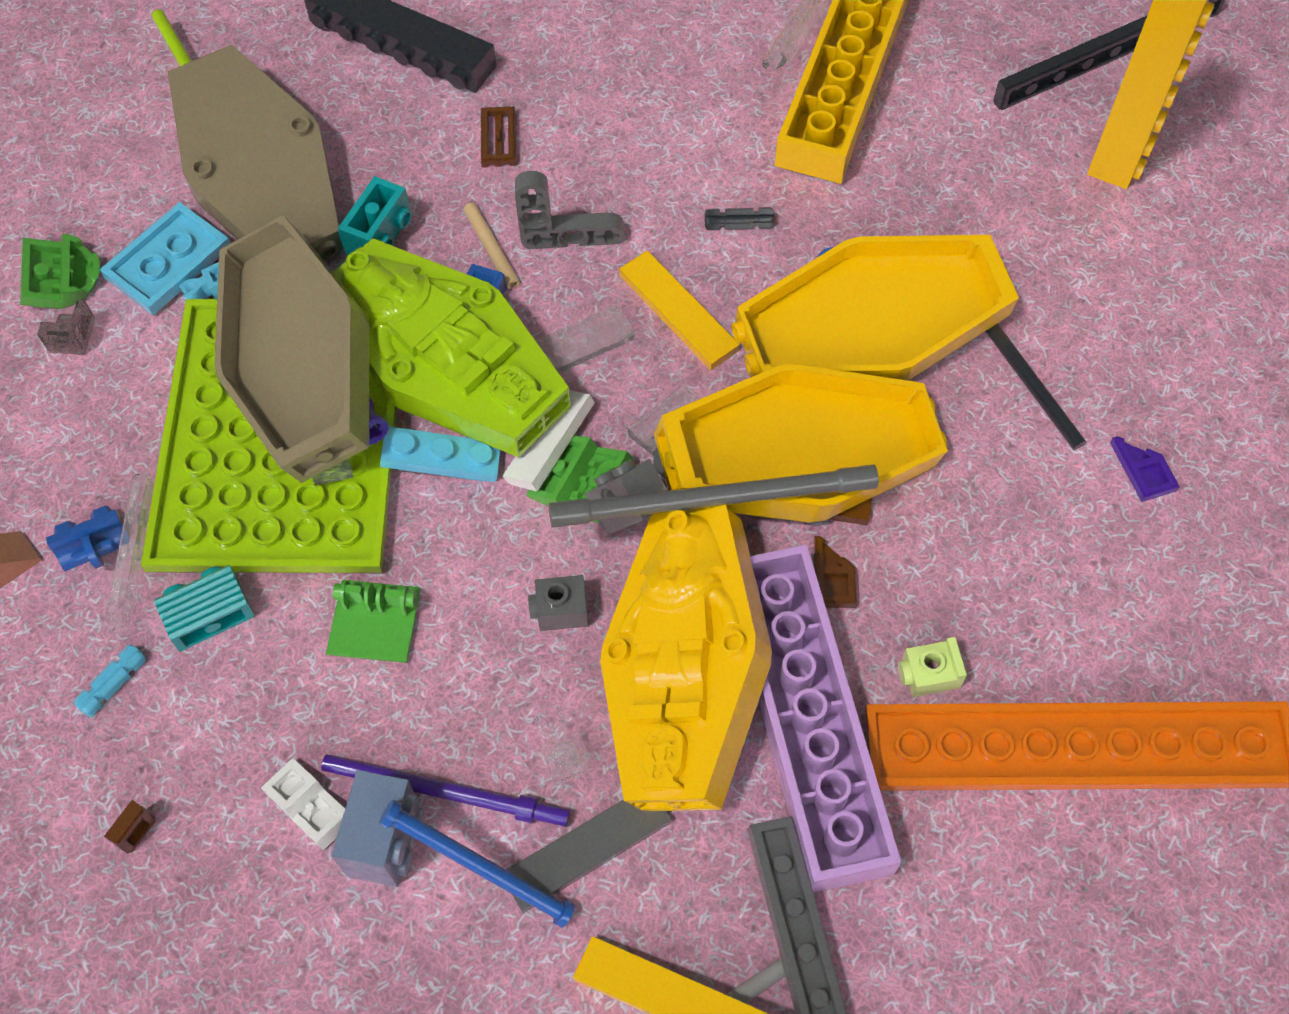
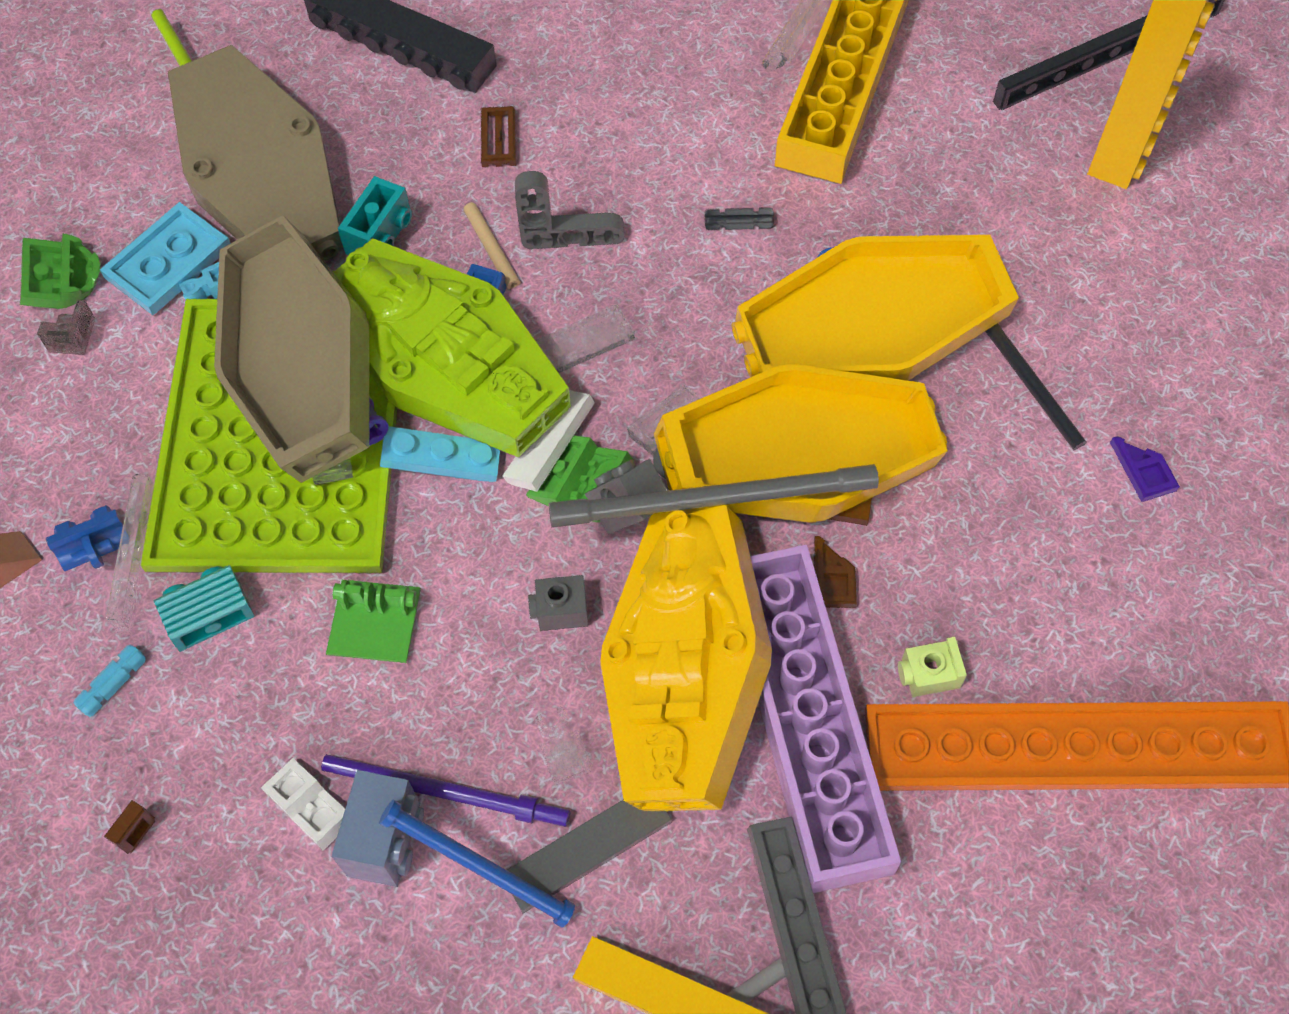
yellow tile [619,250,740,370] -> none

